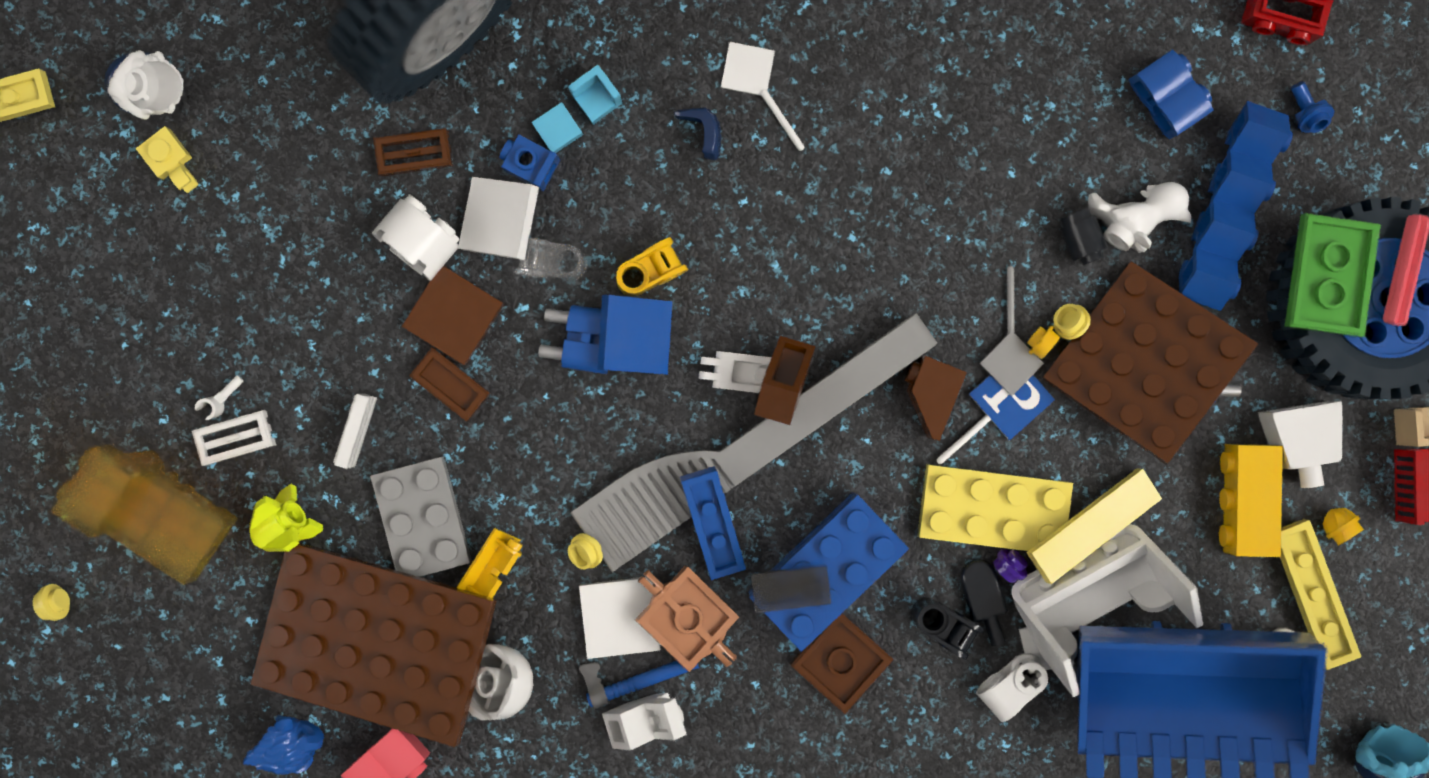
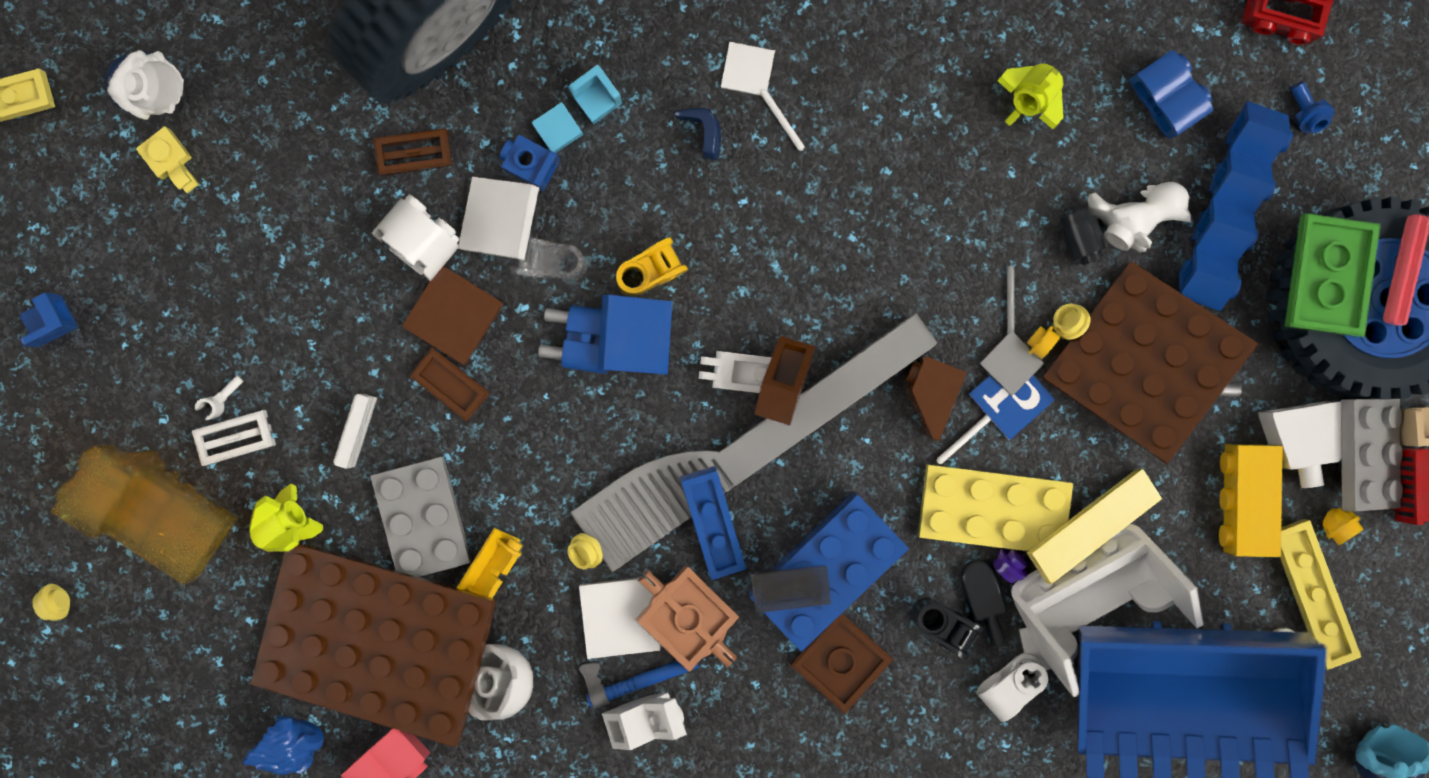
none -> blue panel [20,292,78,347]
none -> neon yellow brick [997,64,1063,129]
none -> light grey plate [1341,399,1403,512]

